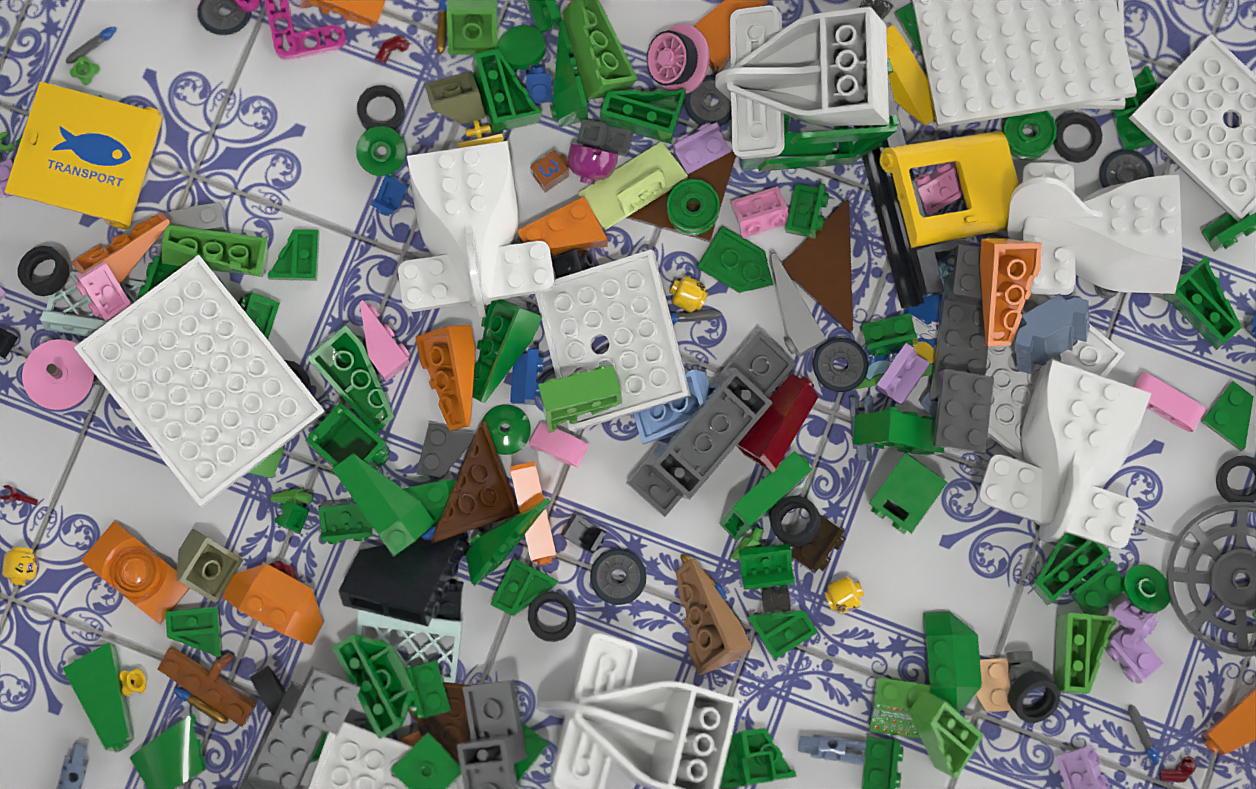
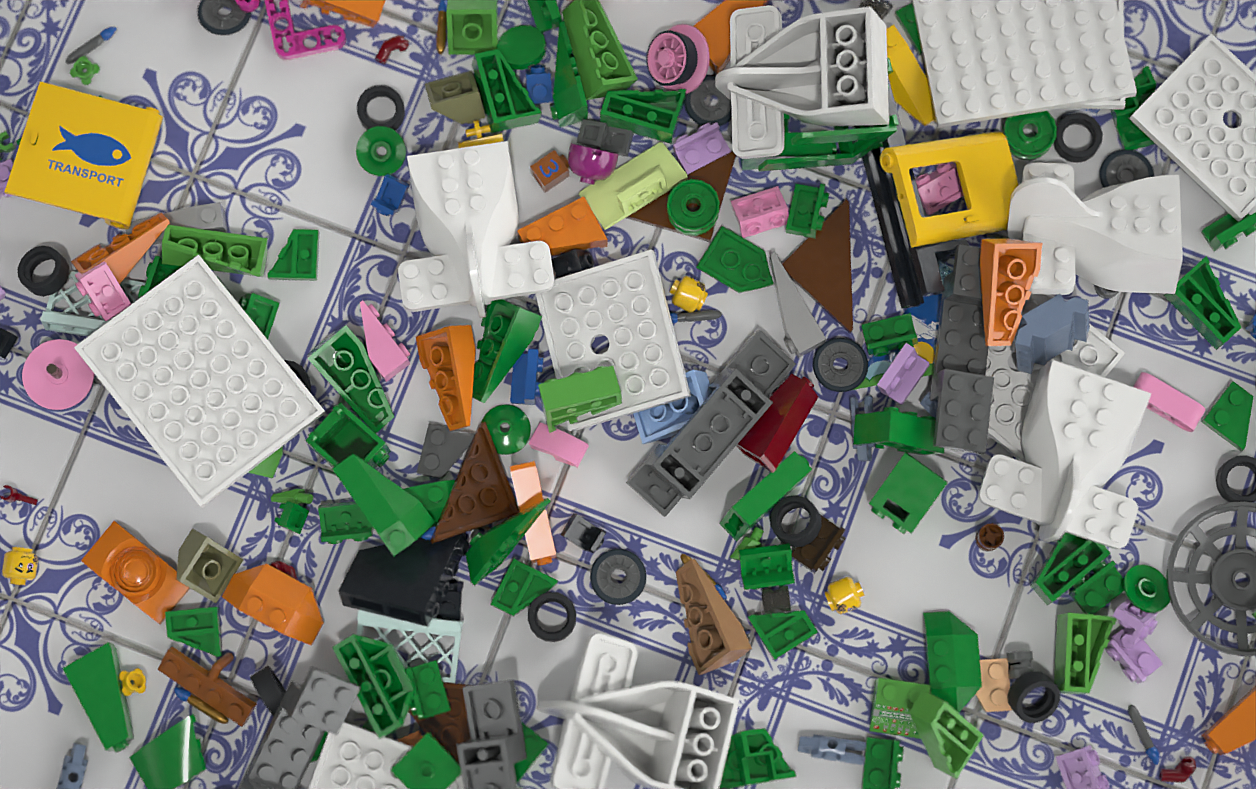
none -> reddish brown wheel [975,523,1004,552]

